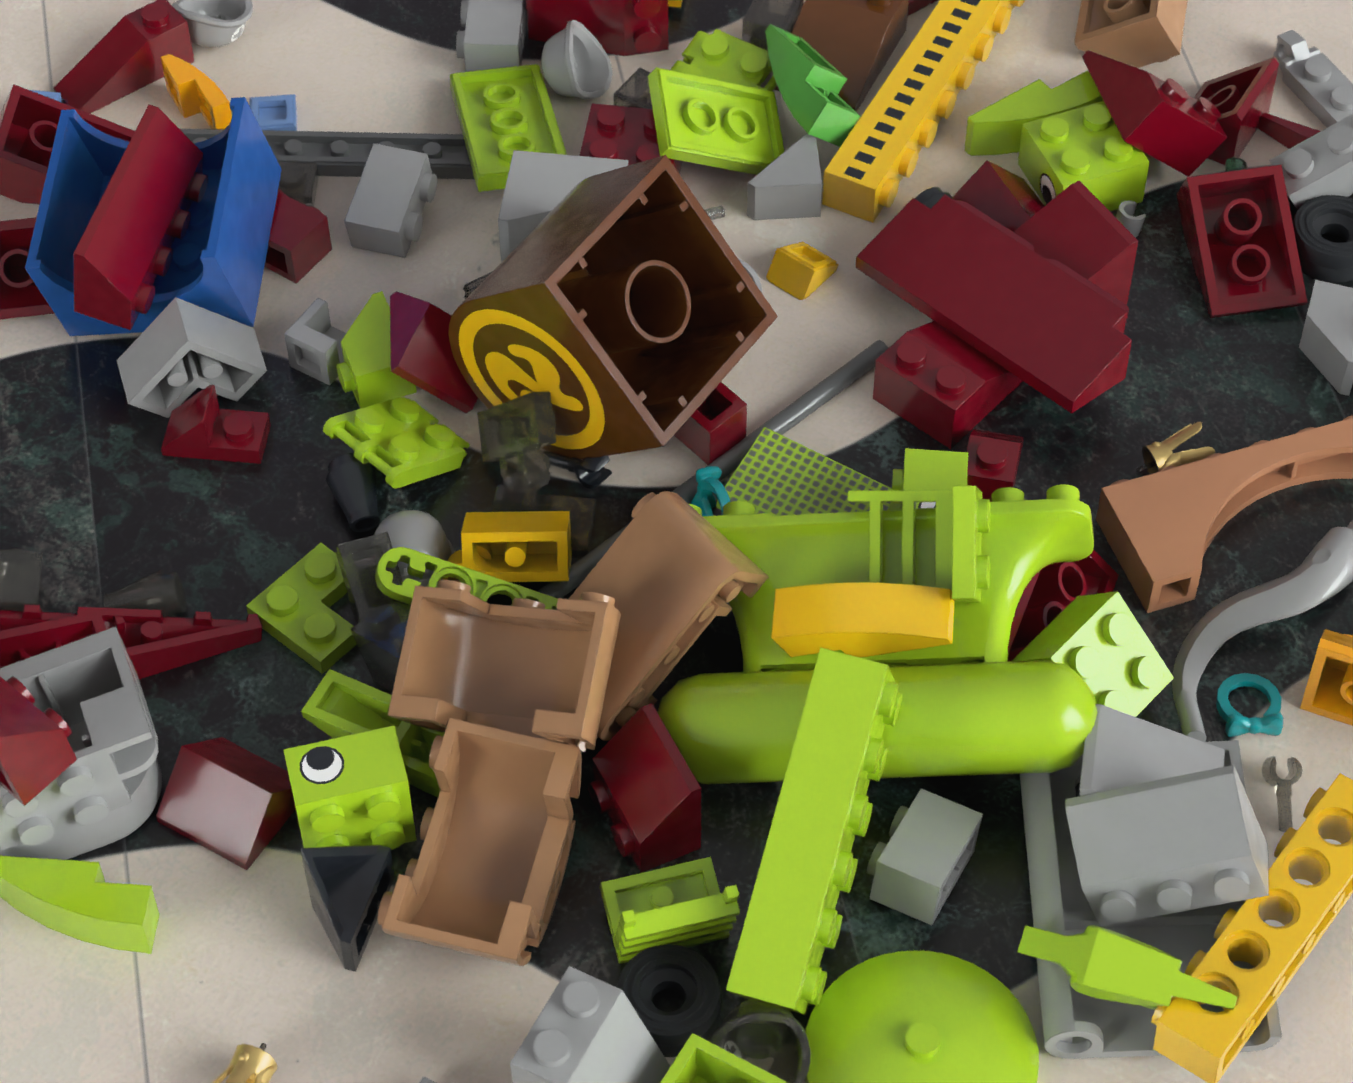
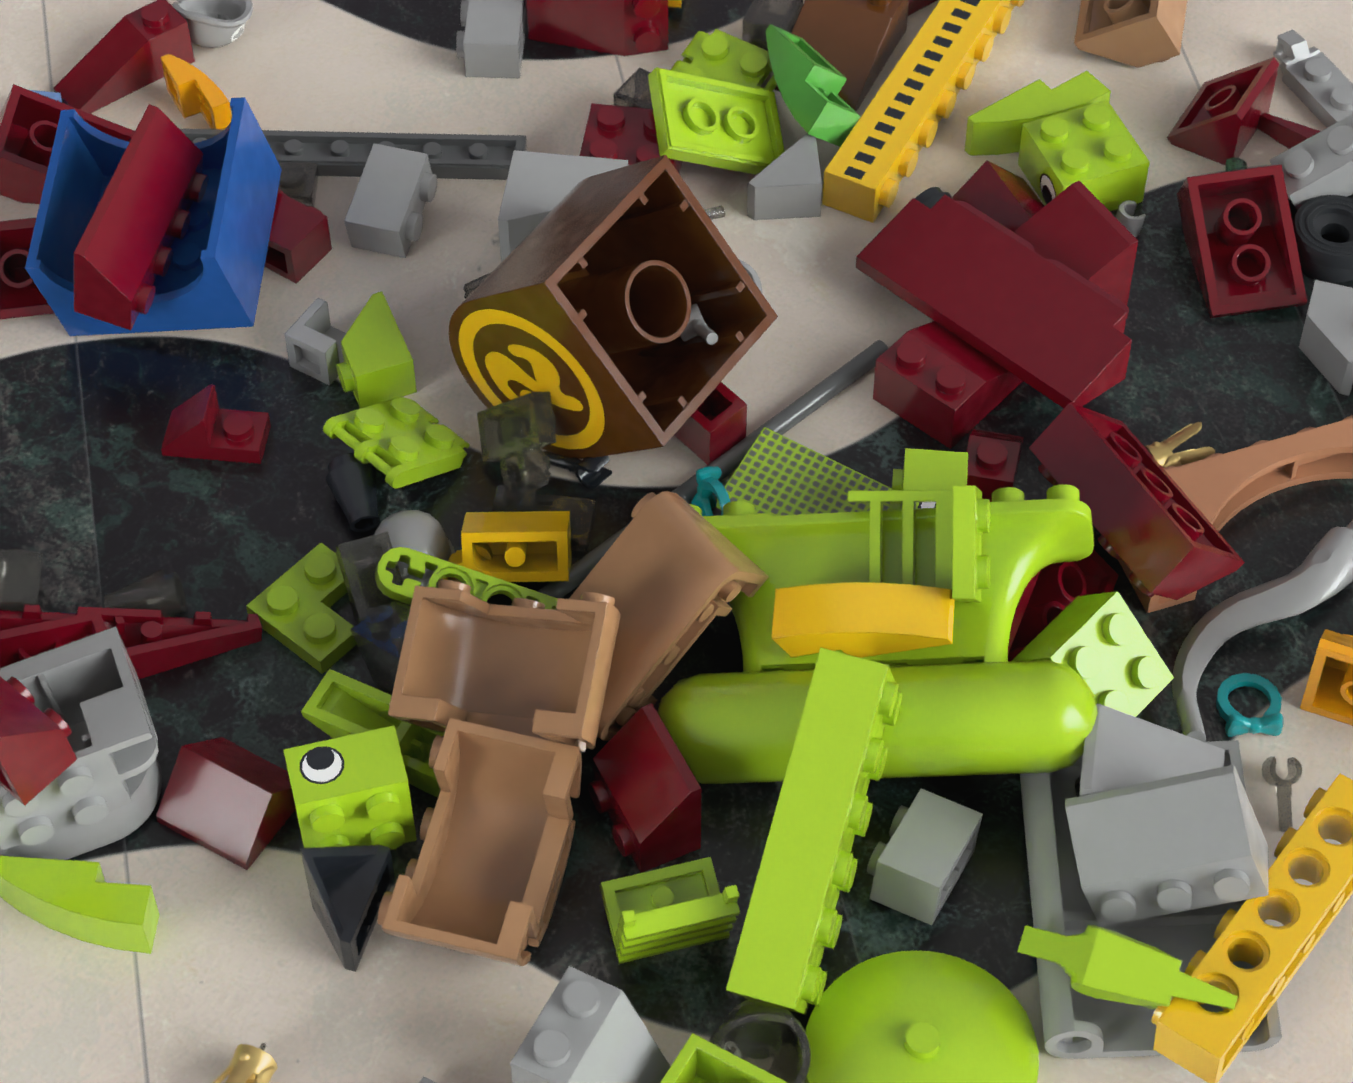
light grey brick [116,297,267,418] -> none
medium blue tile [249,94,298,131] -> none
dark red slope [390,291,478,414] -> none
lime tile [449,64,567,192] -> none
light grey helmet [541,20,612,99] -> none
black tyre [617,945,721,1057] -> none
yellow slope [766,242,839,300] -> none
dark red slope [1082,50,1227,177] -> none
none -> light grey hand [680,304,718,345]
none -> dark red slope [1029,403,1245,600]

